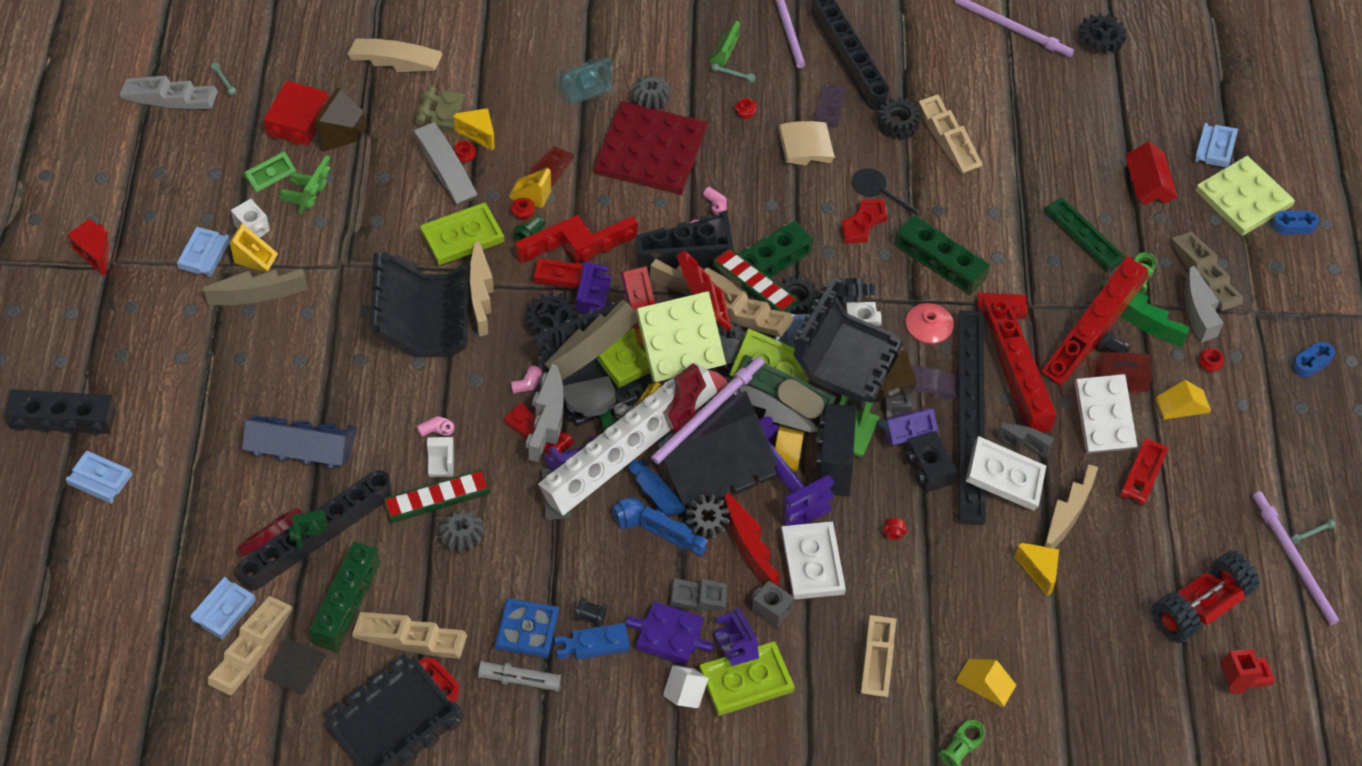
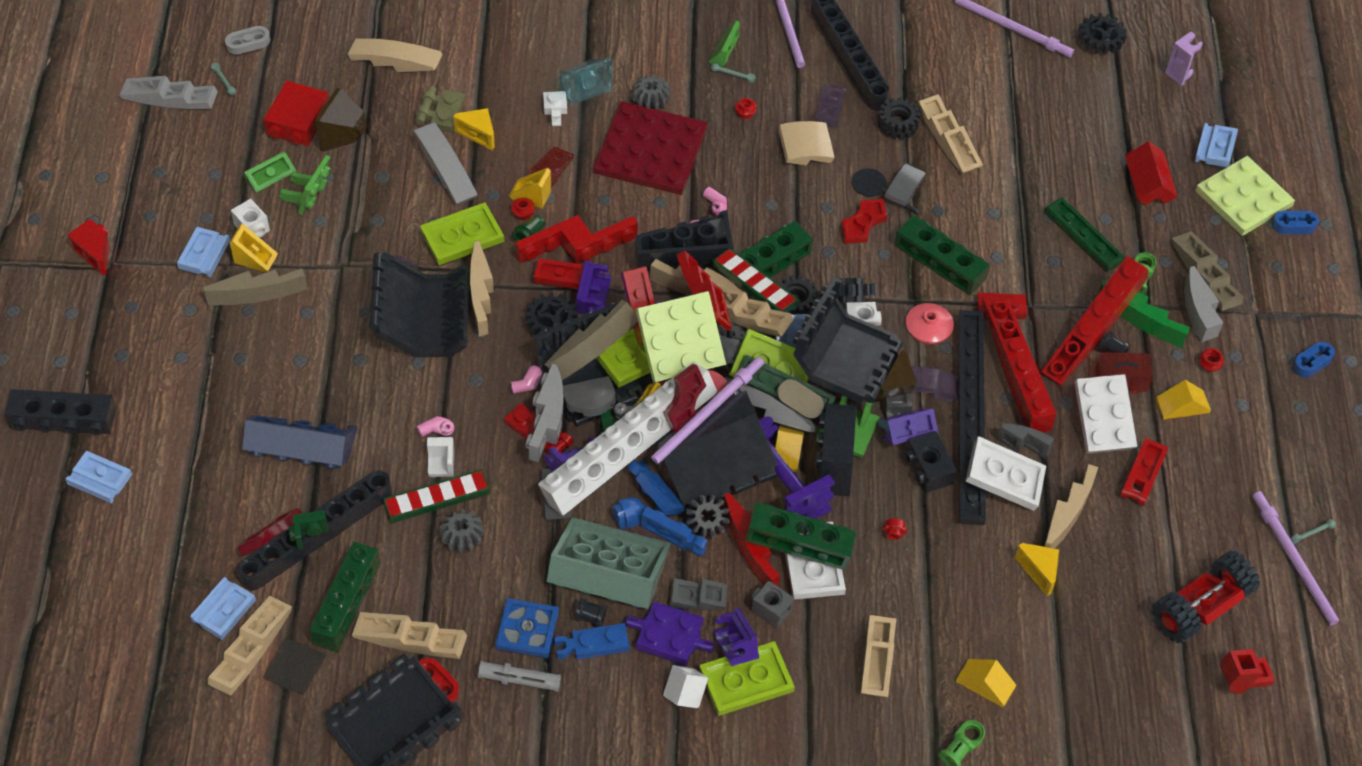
red plate [453,141,476,163] -> none
none -> light grey plate [225,26,270,54]
none -> white plate [543,91,567,126]
none -> sand green slope [547,517,671,609]
none -> dark green brick [745,502,857,570]
none -> dark grey slope [884,164,926,206]
none -> lavender hinge [1165,32,1202,86]

